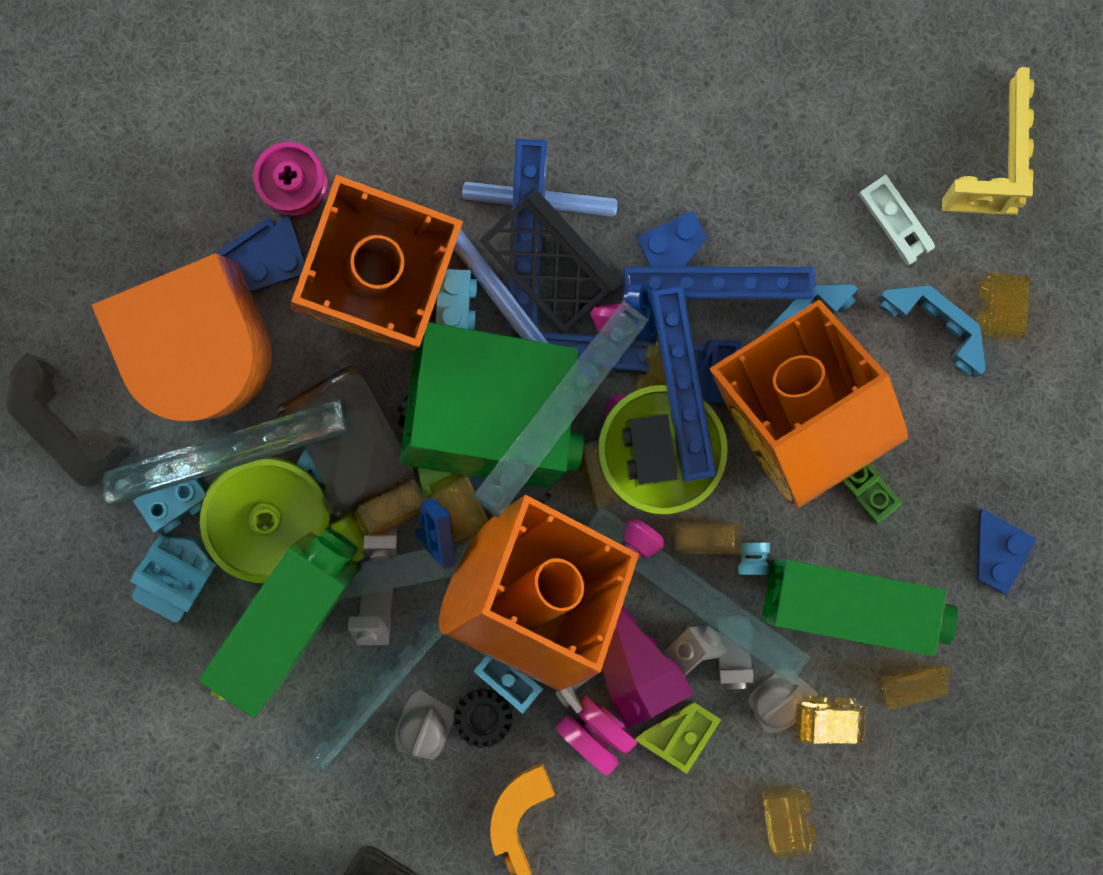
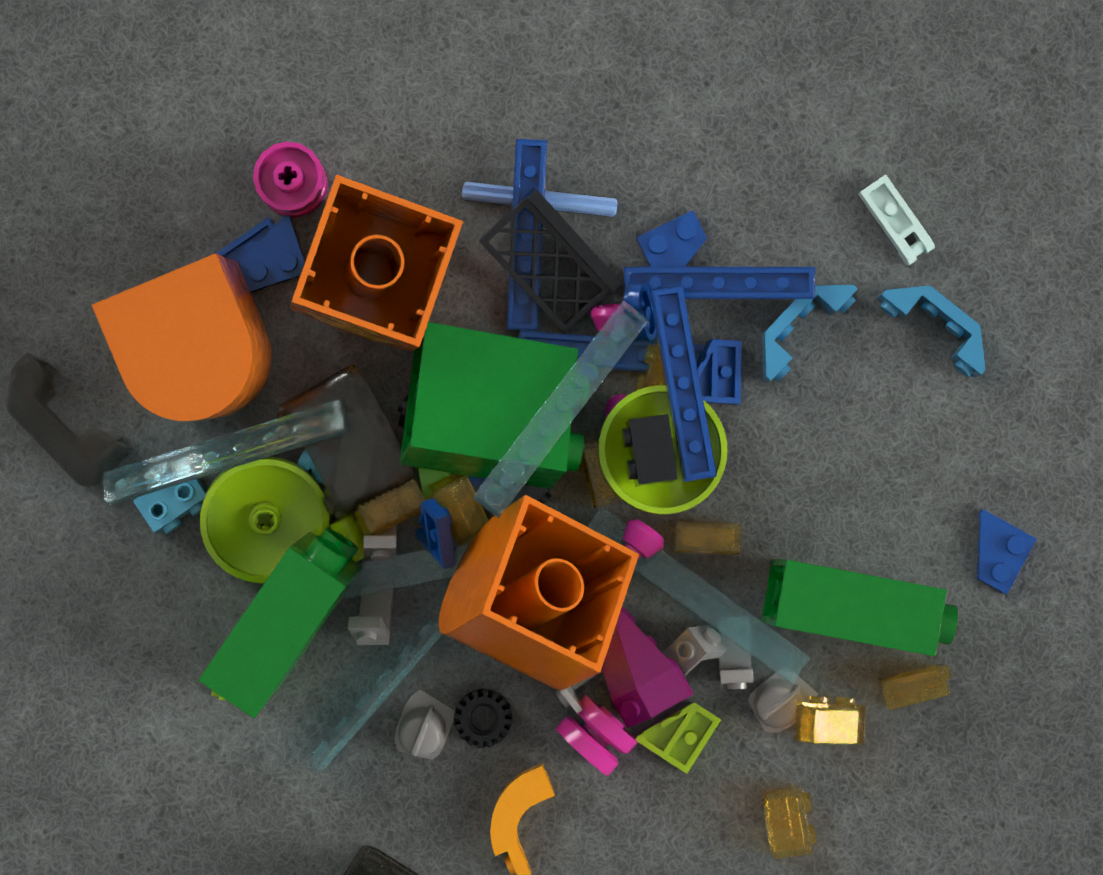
medium azure piece [130,534,217,622] -> none
medium azure brick [436,269,477,330] -> none
light blue axle [454,229,548,343] -> none
medium azure brick [473,656,546,714] -> none
orange brick [709,299,908,510] -> none
medium azure wheel [738,543,770,575] -> none
bright green slope [841,464,902,525] -> none
light yellow bracket [942,67,1034,215] -> none
clear yellow brick [977,272,1031,342] -> none

